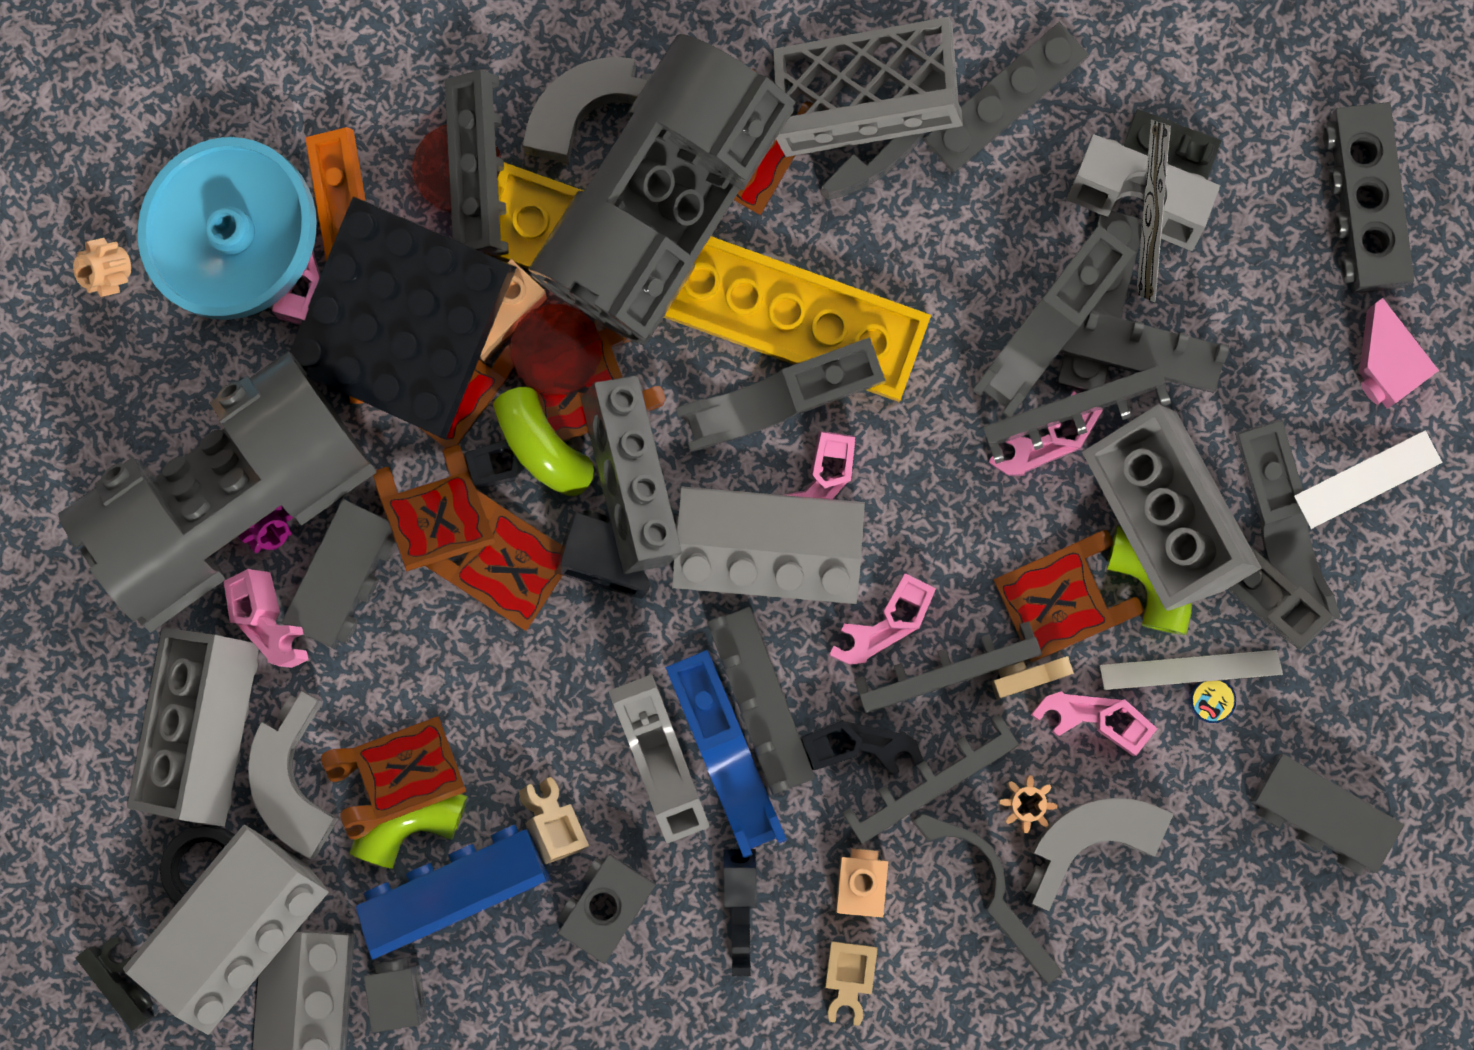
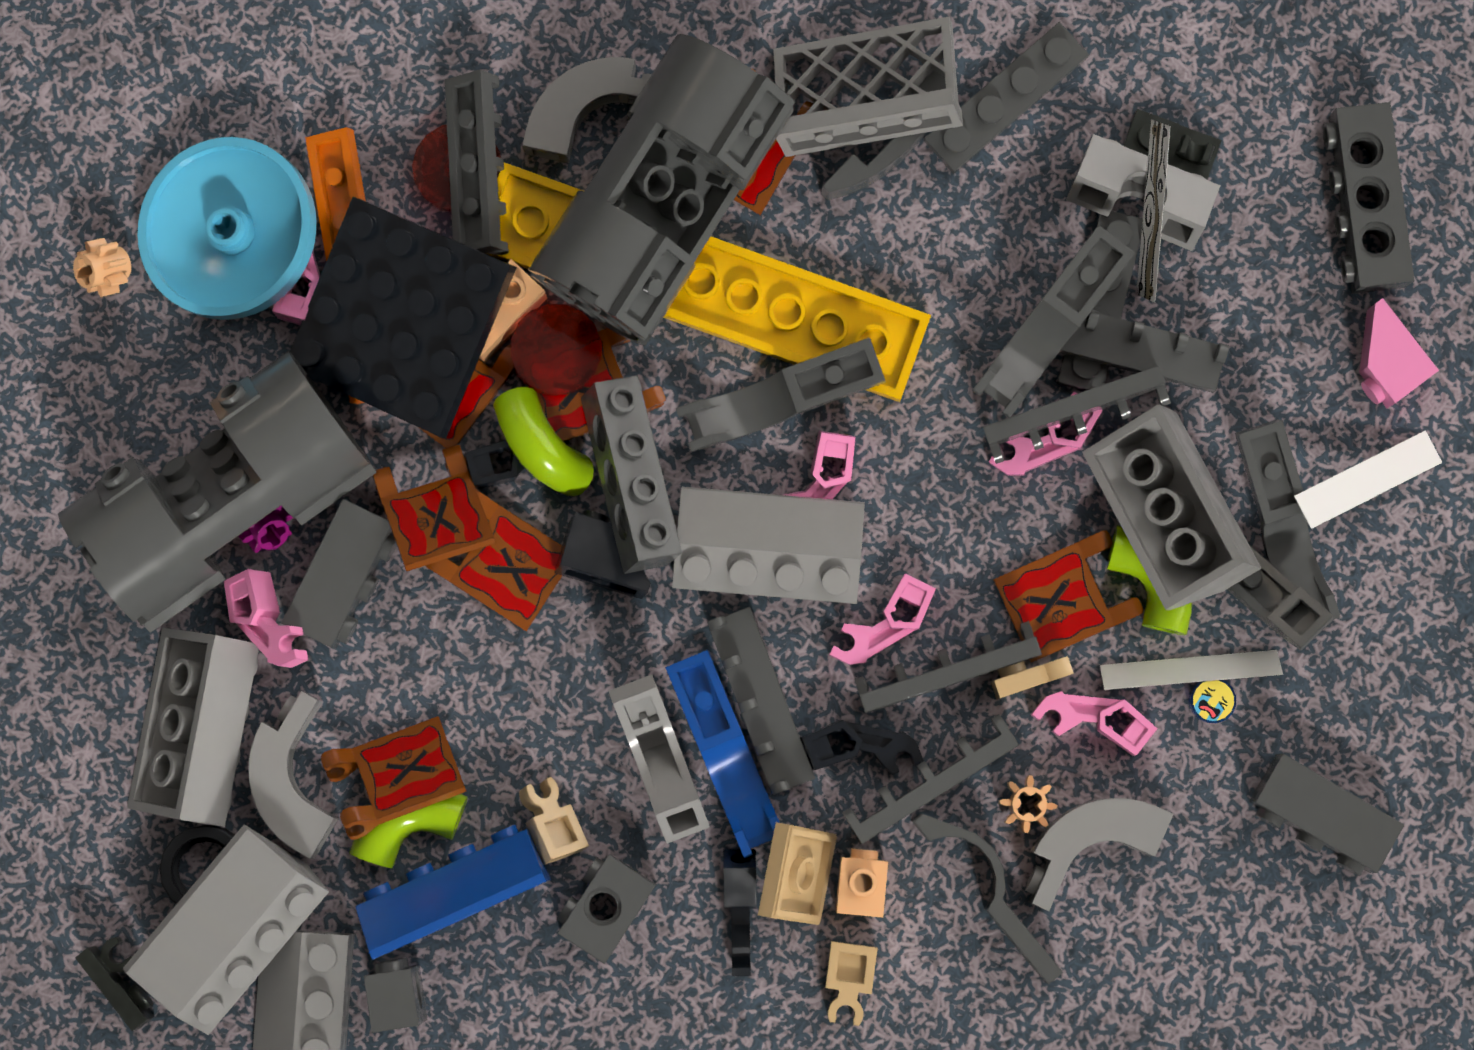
none -> tan tile [758,822,837,925]

